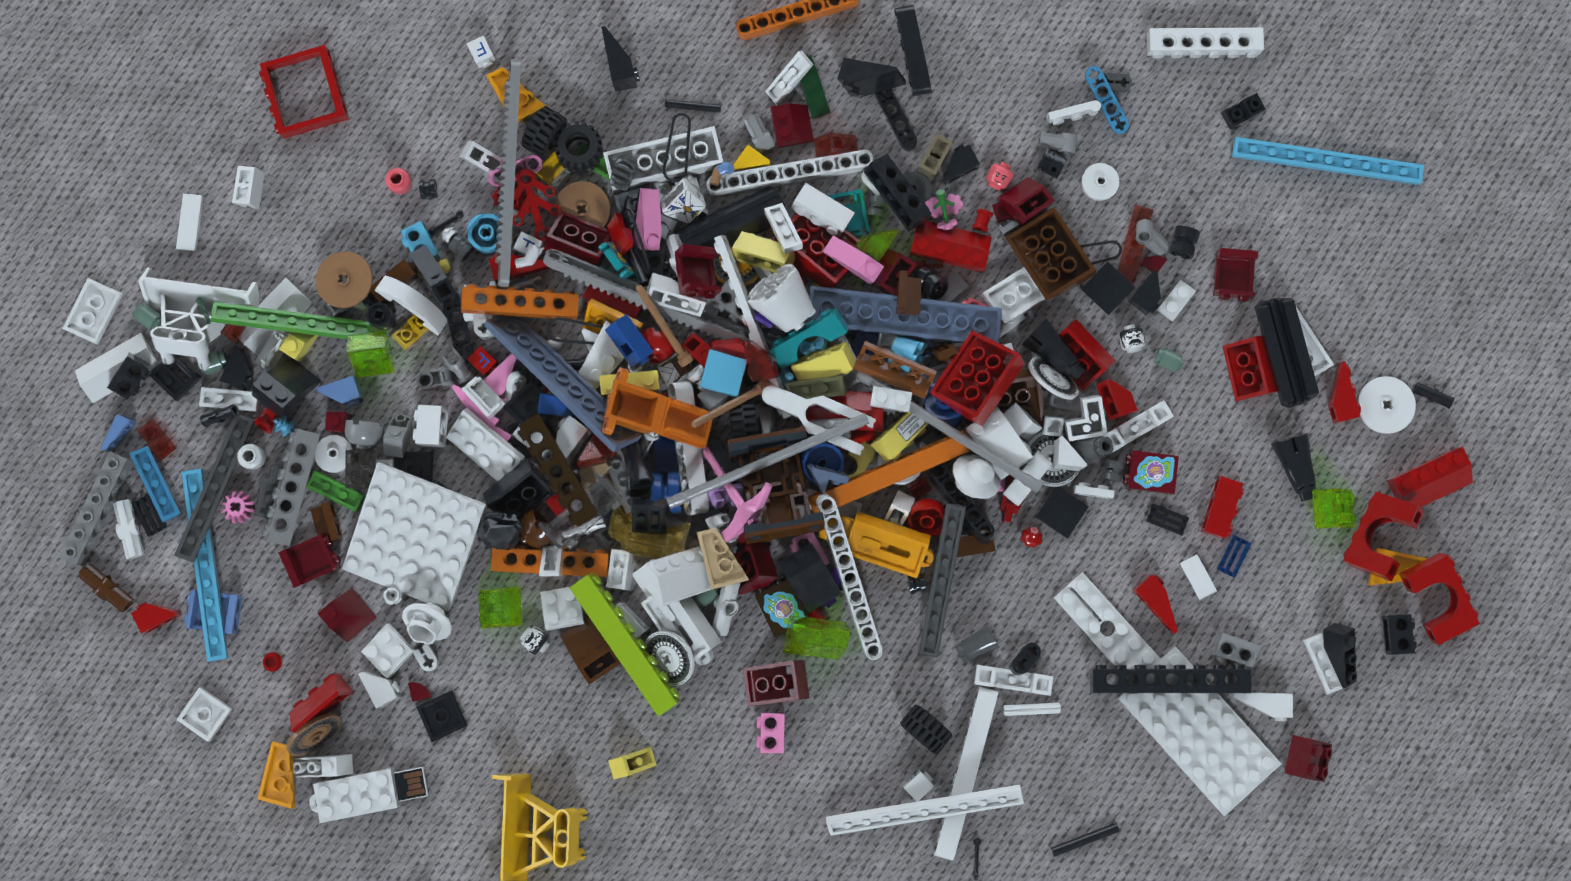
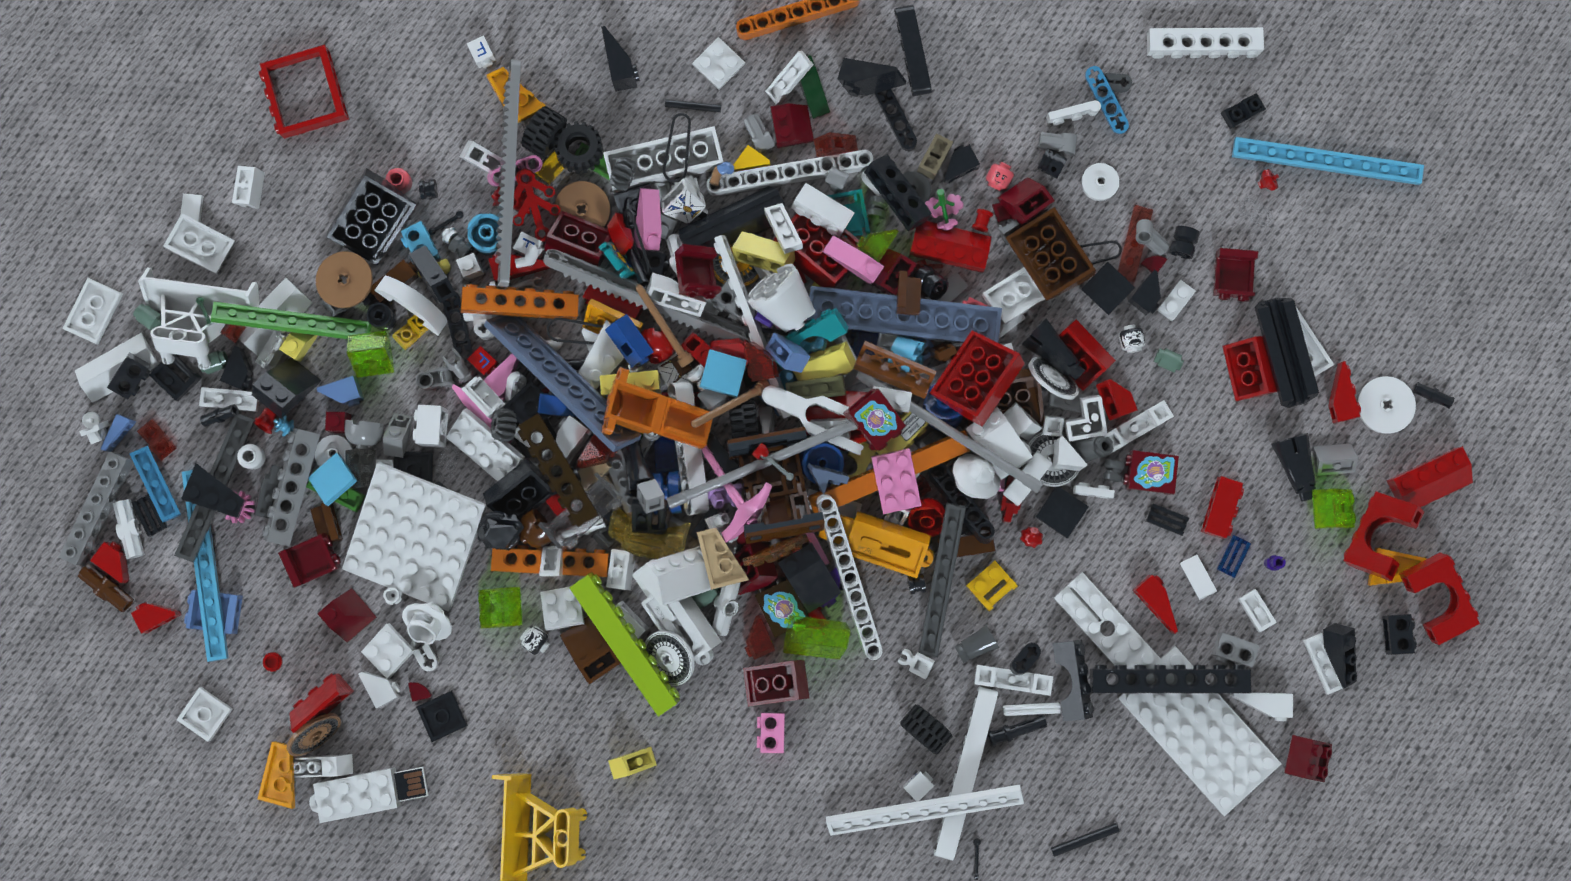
none -> white hips [79,412,109,444]
none -> red slope [90,541,129,583]
none -> white plate [163,214,235,275]
none -> black wing [181,463,245,519]
none -> medium azure tile [308,452,357,506]
none -> black slope [326,168,416,265]
none -> white brick [456,253,484,281]
none -> dark grey gear [490,409,517,442]
none -> light grey brick [637,479,664,514]
none -> white plate [692,37,745,90]
none -> clear orange plate [742,534,809,567]
none -> clear red slope [744,615,775,660]
none -> hinge [752,443,794,481]
none -> medium blue slope [765,333,810,373]
none -> light grey piece [825,166,850,193]
none -> panel [843,389,906,451]
none -> bright pink plate [871,448,921,514]
none -> white plate [898,649,935,679]
none -> yellow plate [966,560,1018,612]
none -> black pin [988,715,1047,748]
none -> arch [1053,639,1094,721]
none -> white plate [1238,589,1277,632]
none -> red piece [1258,169,1279,191]
none -> dark purple pin [1264,555,1286,571]
none -> light grey panel [1313,443,1358,476]

